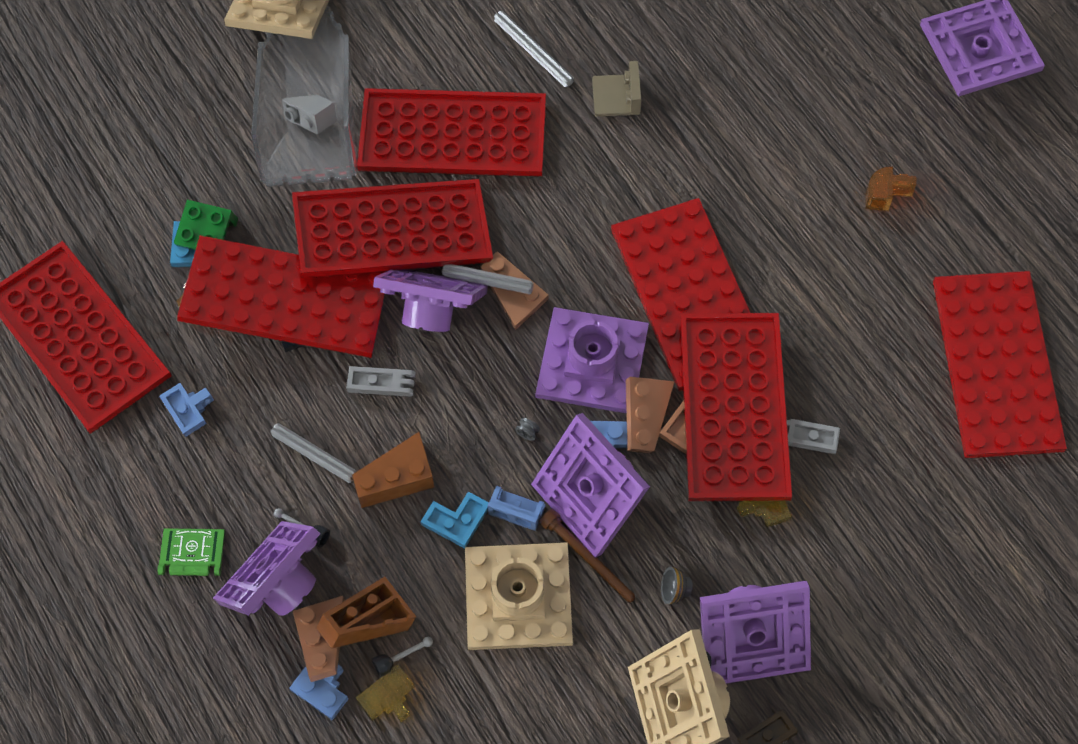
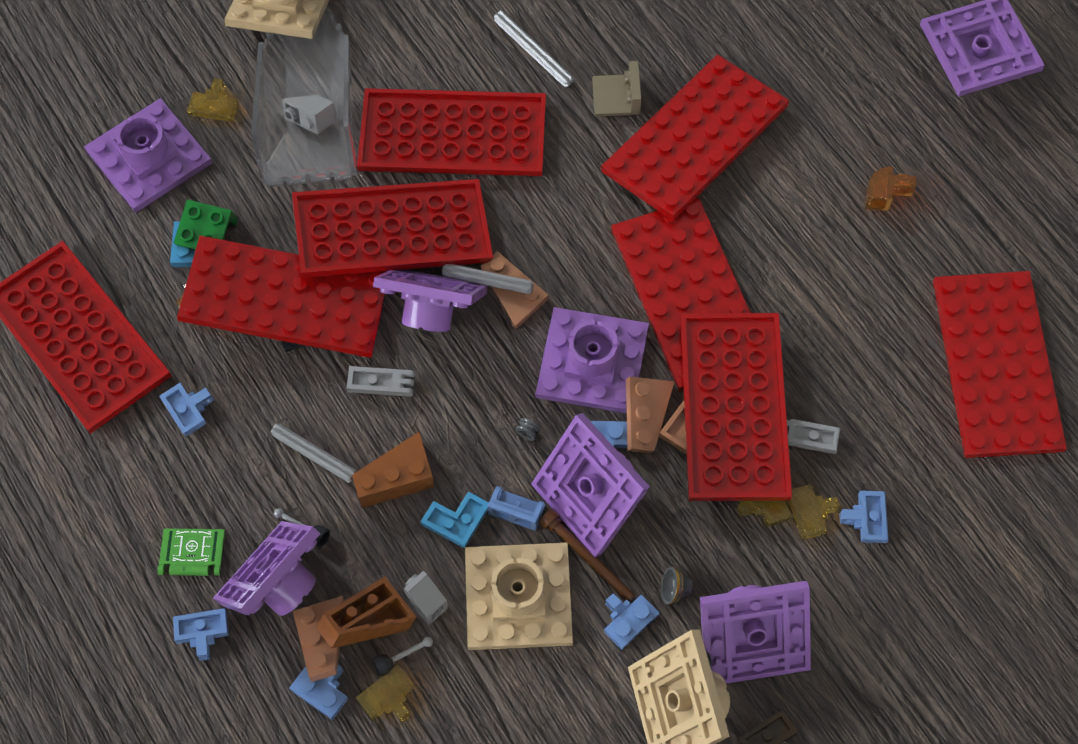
none -> medium lavender piece [84,98,212,213]
none -> medium blue hinge [173,608,229,661]
none -> clear yellow hinge [187,78,238,122]
none -> light grey slope [404,571,448,625]
none -> red plate [601,54,789,221]
none -> medium blue hinge [604,594,660,650]
none -> clear yellow hinge [789,484,840,540]
none -> medium blue hinge [839,491,889,543]

